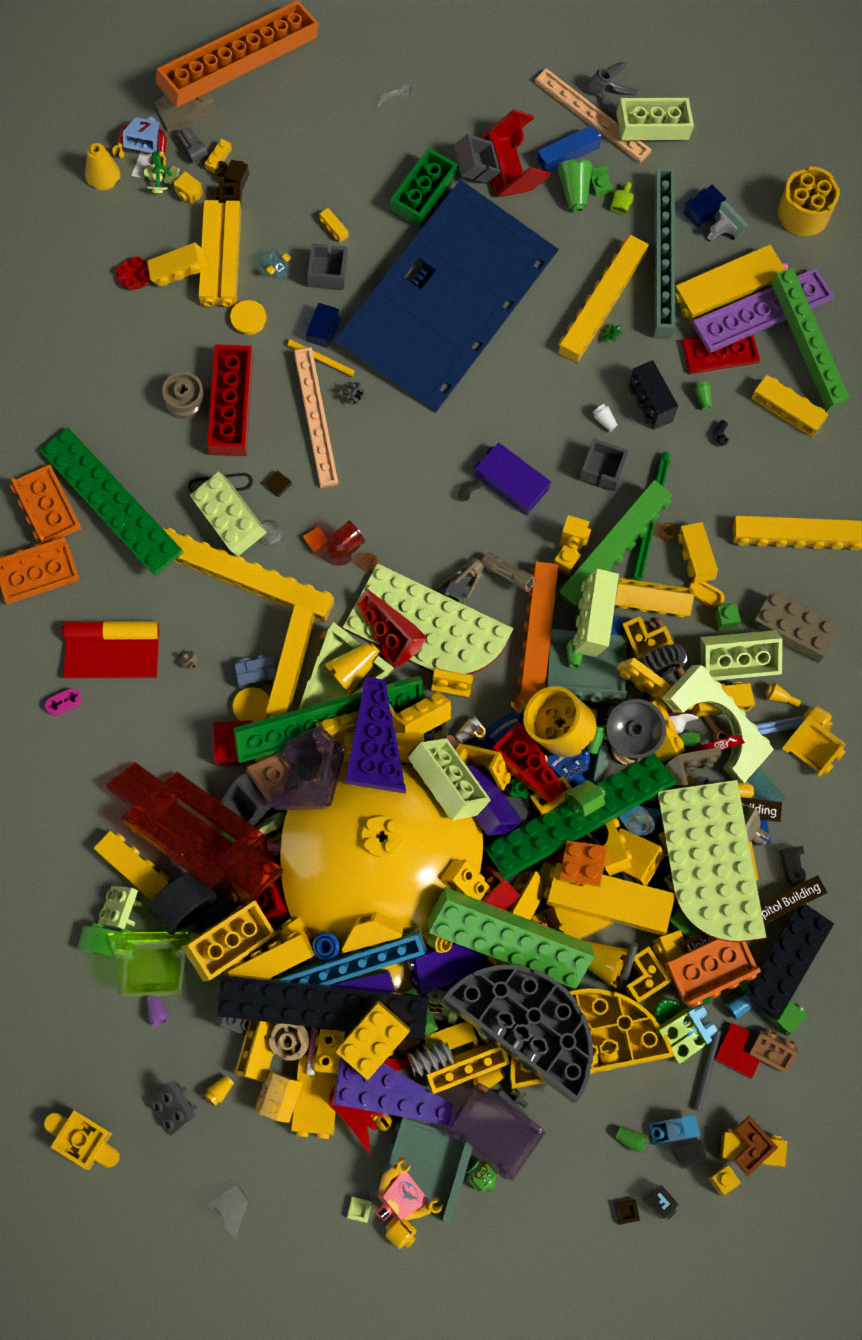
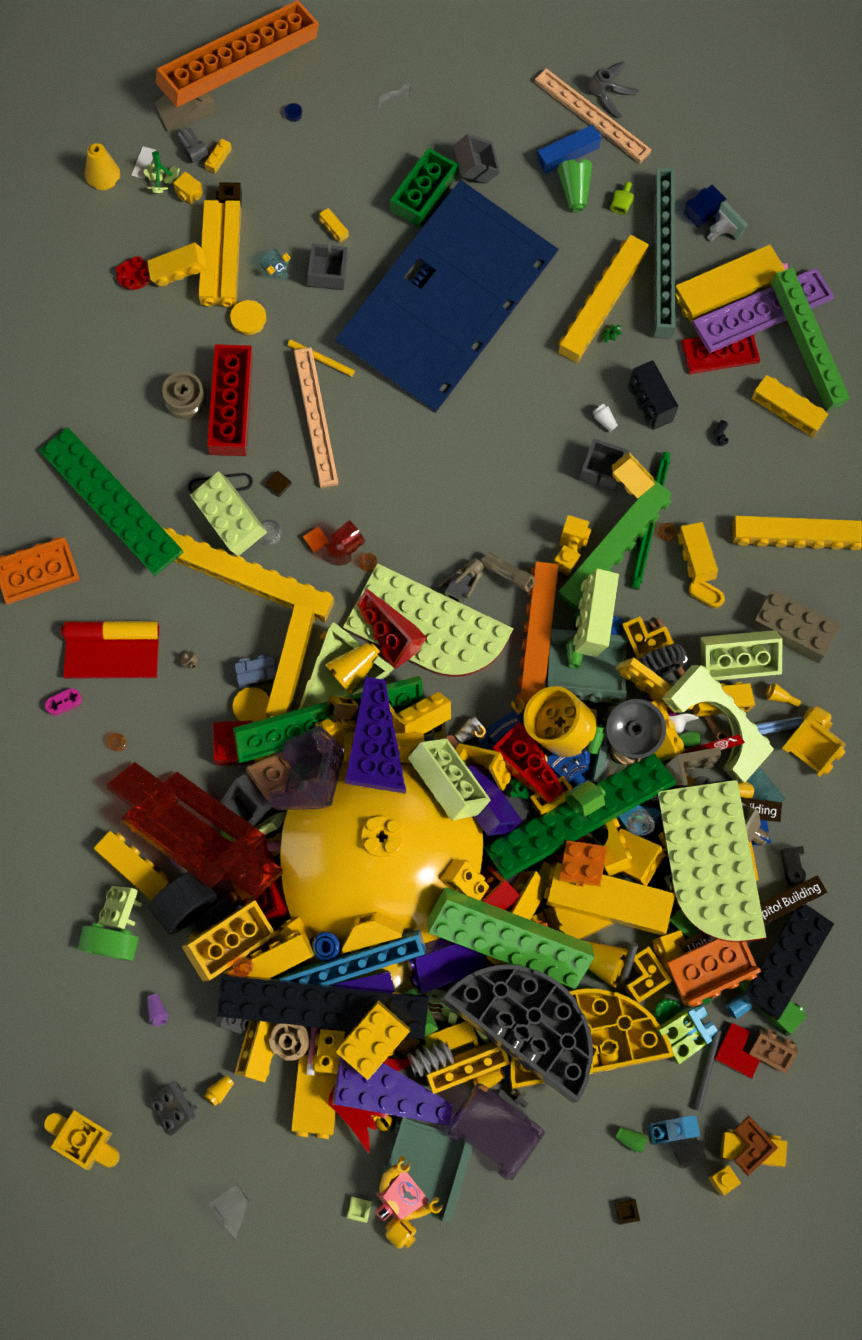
orange bracket [10,464,82,544] -> none
clear neon green windscreen [106,932,191,997] -> none
light blue torso [112,117,167,167] -> none
dark brown brick [215,159,249,190] -> none
yellow slope [255,1069,303,1123] -> none
clear blue brick [306,302,341,348] -> none
dark grey gear [342,382,365,405] -> none
yellow cone [422,931,452,953] -> none
yellow brick [431,668,474,698] -> none
clear smoke arm [458,479,481,502] -> none
bright green head [466,1160,497,1192] -> none
dark purple brick [474,442,551,515] -> none
red windscreen [482,109,551,197] -> none
bright green bracket [590,165,613,196] -> none
yellow brick [615,578,694,617] -> none
yellowish green brick [616,98,694,140] -> none
clear smoke brick [644,1185,679,1220] -> none
bright green cone [693,381,712,410] -> none
bright green brick [714,603,741,632] -> none
yellow brick [777,167,840,237] -> none
none -> clear orange bush [108,733,127,752]
none -> clear orange bush [233,957,253,977]
none -> clear blue tile [285,103,302,122]
none -> dark brown brick [326,696,359,723]
none -> yellow brick [612,452,655,499]

